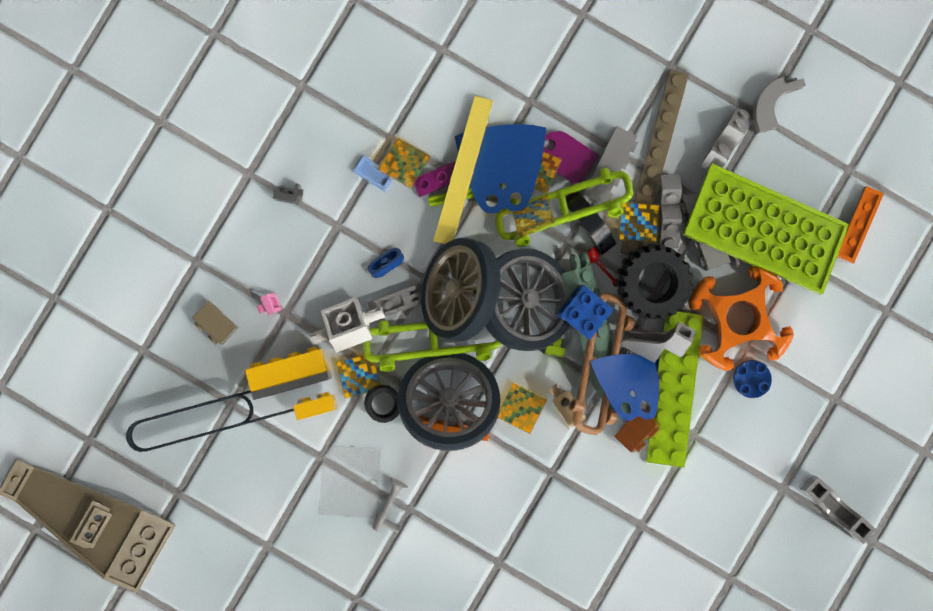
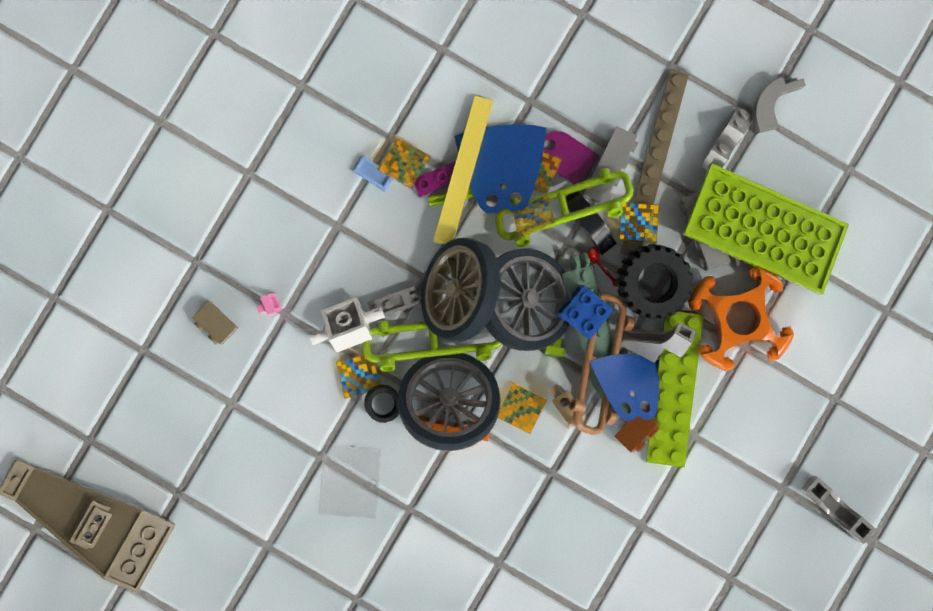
yellow piece [126,346,338,452] -> none
dark grey bracket [273,184,304,205] -> none
blue plate [368,248,404,278] -> none
light grey piece [372,478,408,534] -> none
light grey arch [659,175,682,248] -> none
blue dish [733,360,772,398] -> none
orange plate [837,186,884,264] -> none

